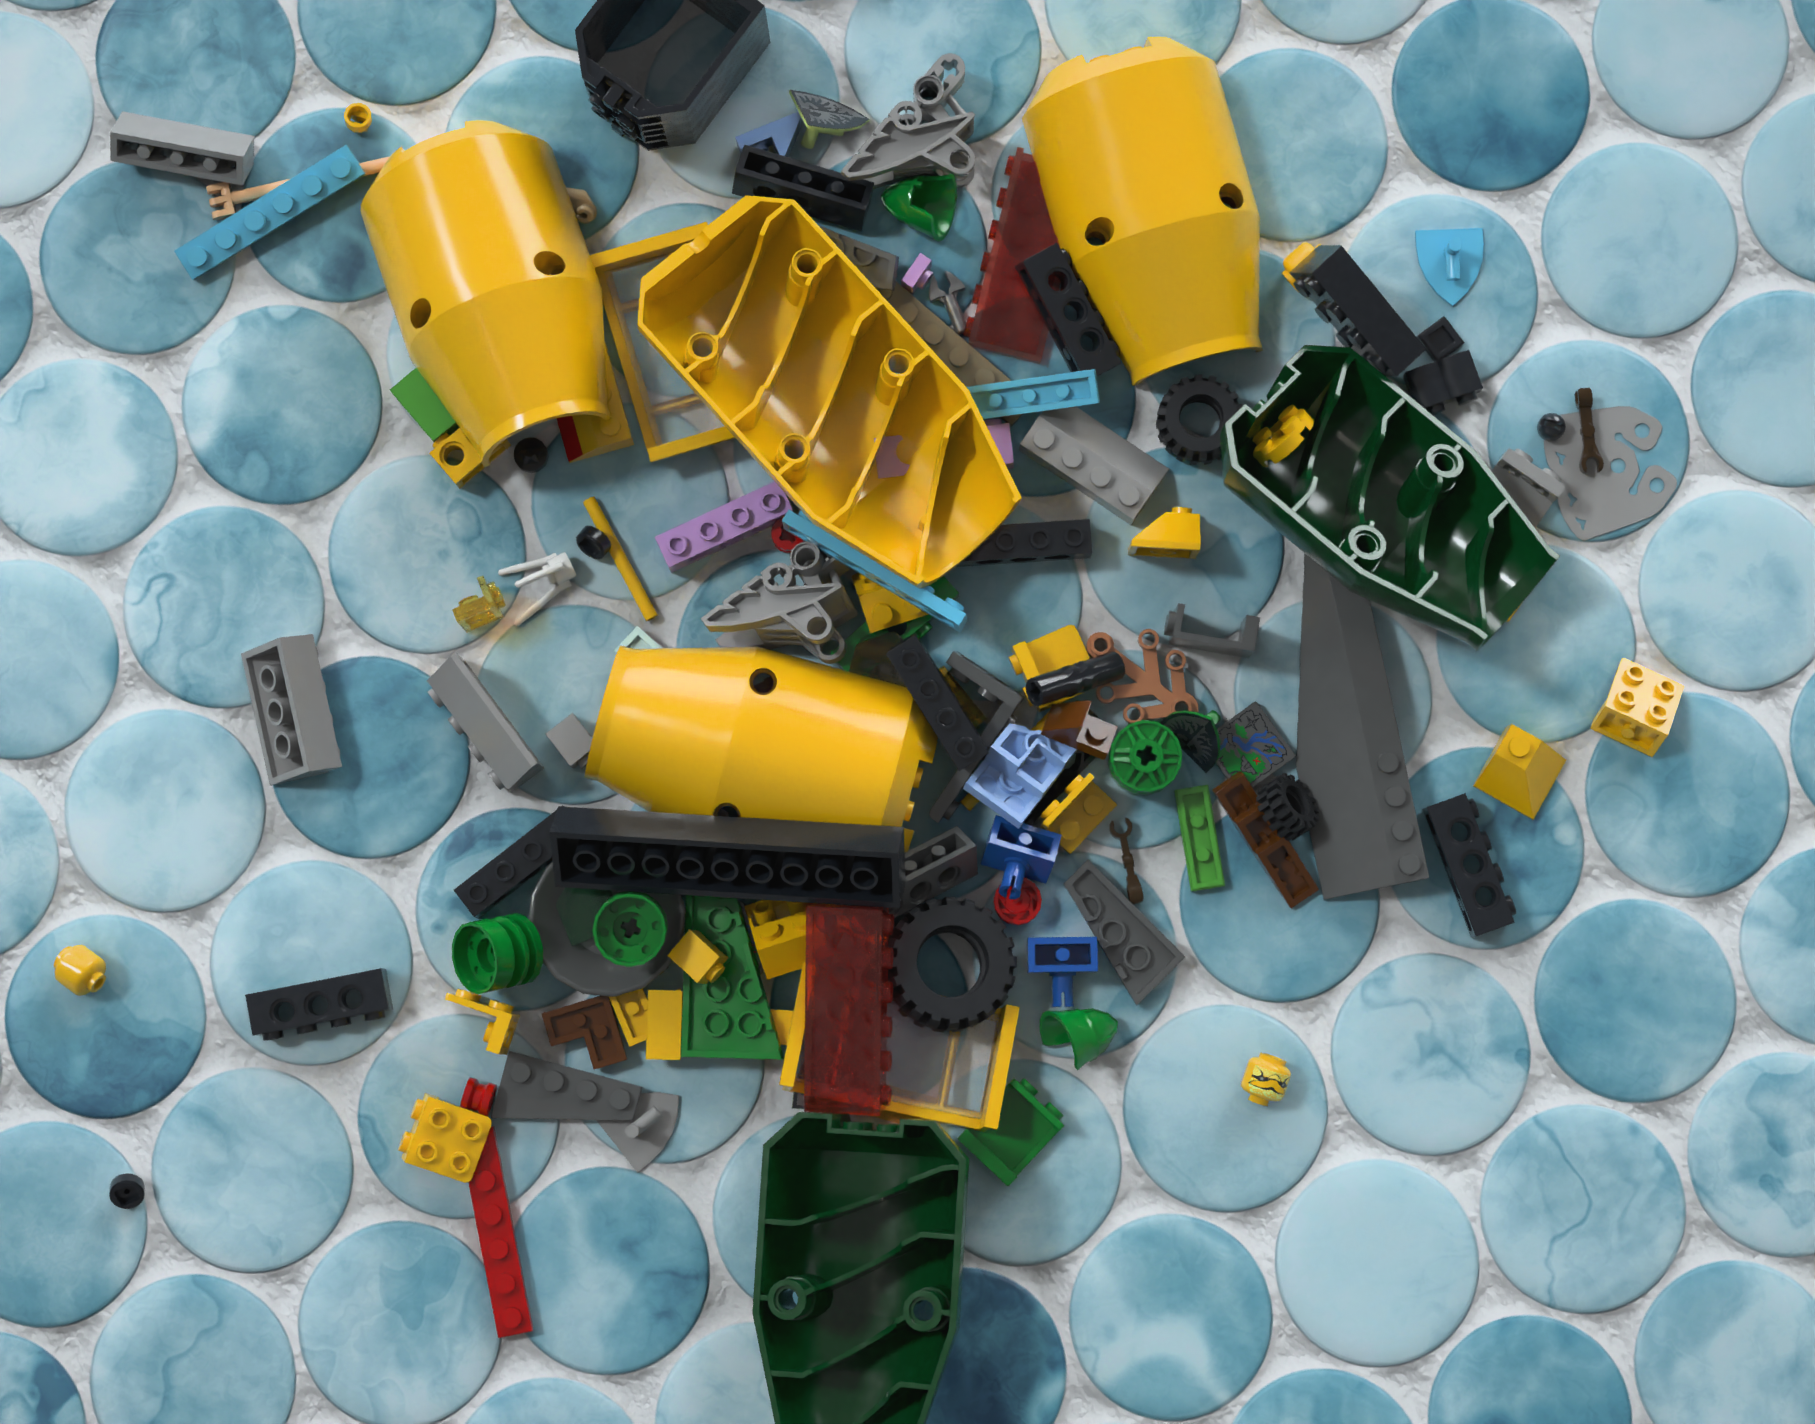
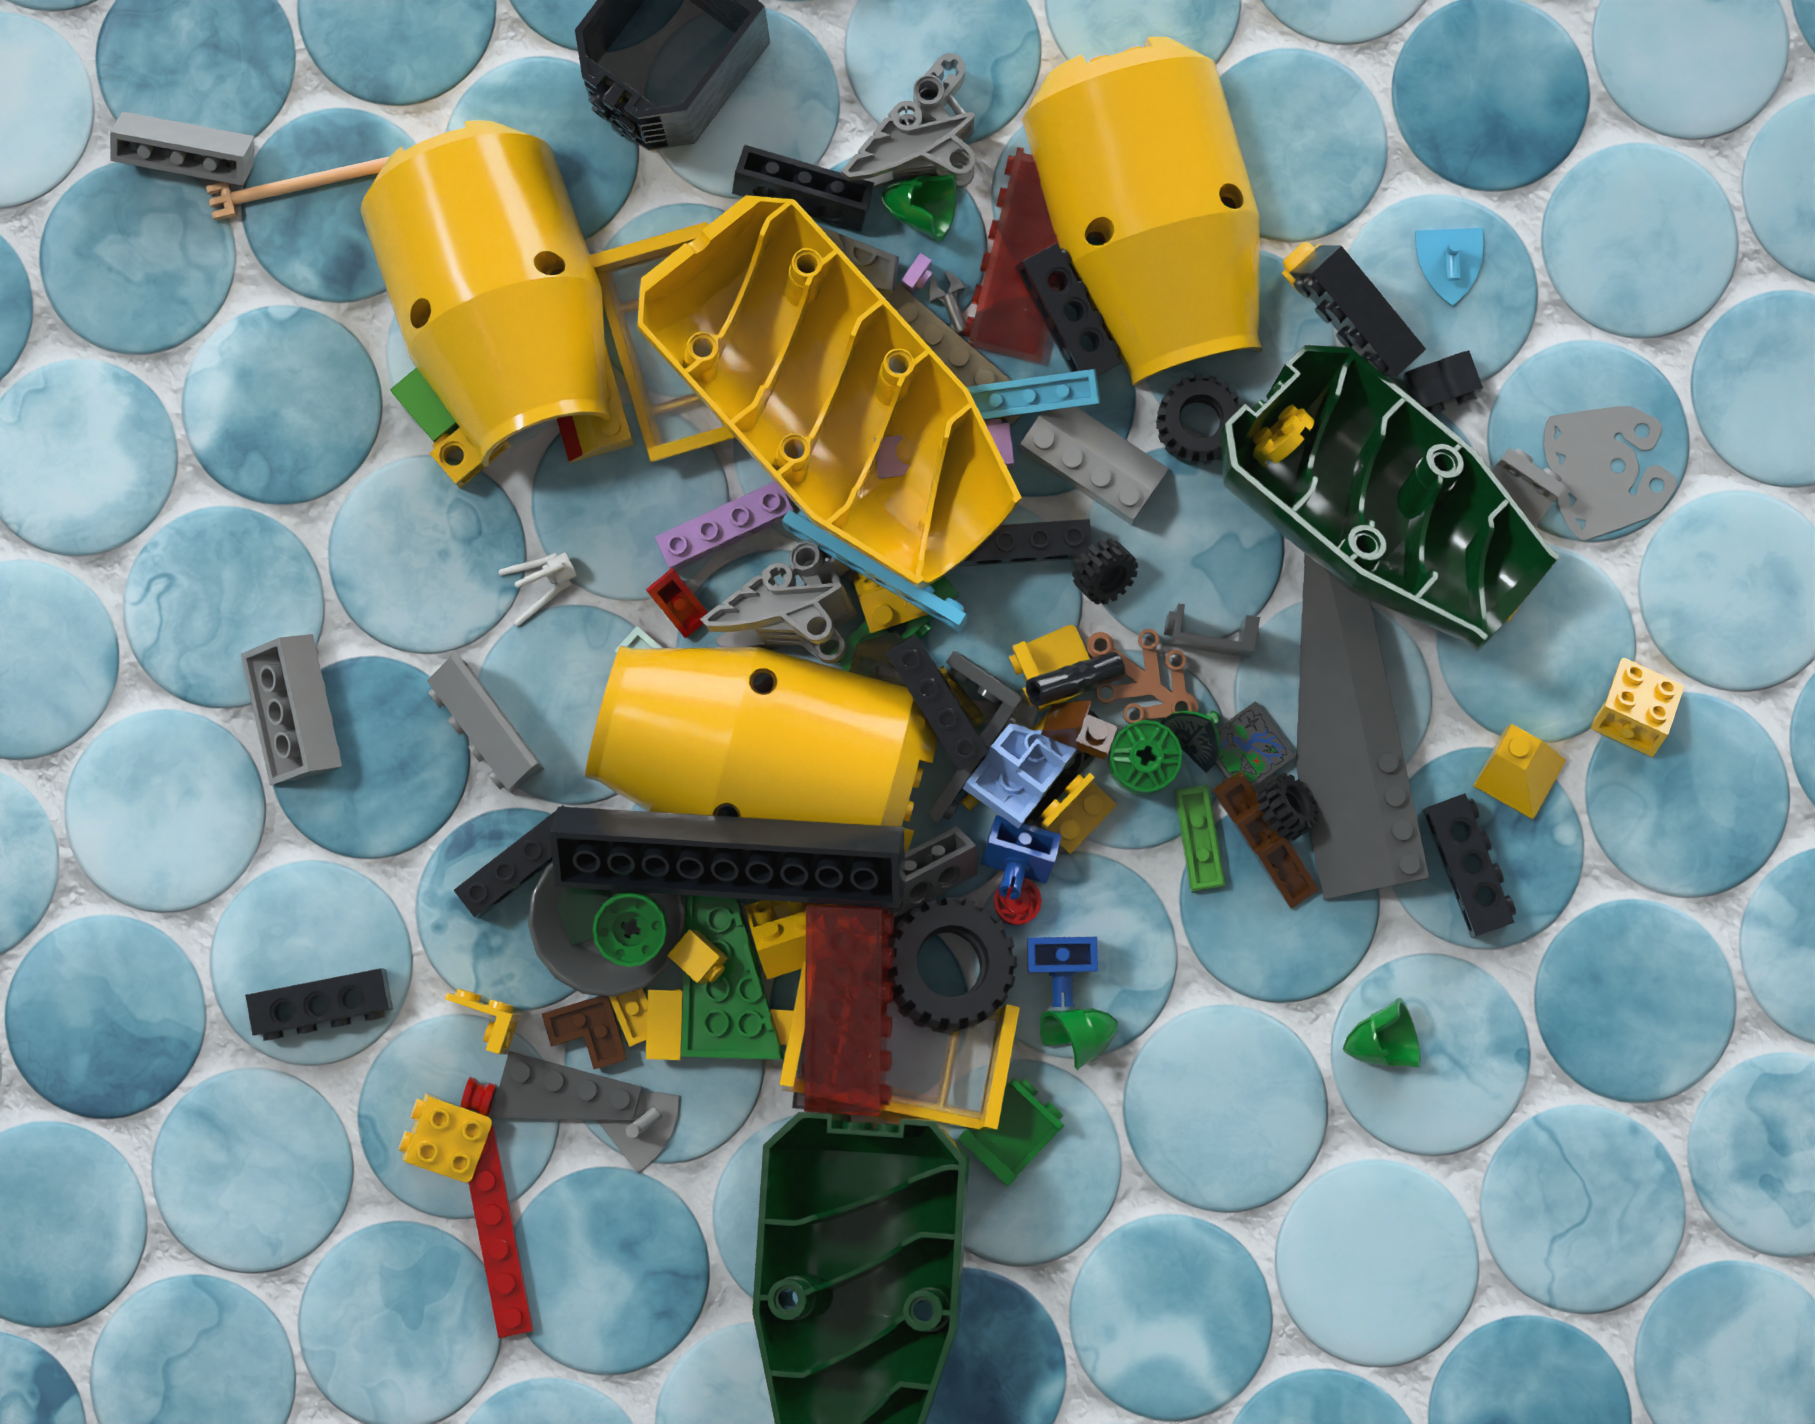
yellow head [54,945,106,996] -> none
black tile [109,1173,145,1209] -> none
medium azure plate [174,145,365,280] -> none
yellow hinge [344,103,372,133] -> none
clear yellow bracket [452,575,506,633] -> none
green wheel [452,913,543,994] -> none
black tile [514,437,549,473] -> none
light grey brick [546,713,592,769] -> none
tan arm [566,187,597,224] -> none
black tile [576,526,611,559] -> none
yellow bar [583,496,658,622] -> none
light blue slope [735,112,802,157] -> none
red wheel [771,517,805,554] -> none
shield [789,90,869,149] -> none
dark grey wing [1063,860,1185,1006] -> none
dark brown piece [1109,818,1144,904] -> none
yellow slope [1128,507,1201,559] -> none
yellow head [1241,1052,1291,1106] -> none
black tile [1417,316,1465,362] -> none
black hinge [1537,413,1566,441] -> none
dark brown piece [1574,388,1604,474] -> none
none -> red slope [646,568,708,638]
none -> black tyre [1072,539,1138,605]
none -> green helmet [1343,998,1421,1067]

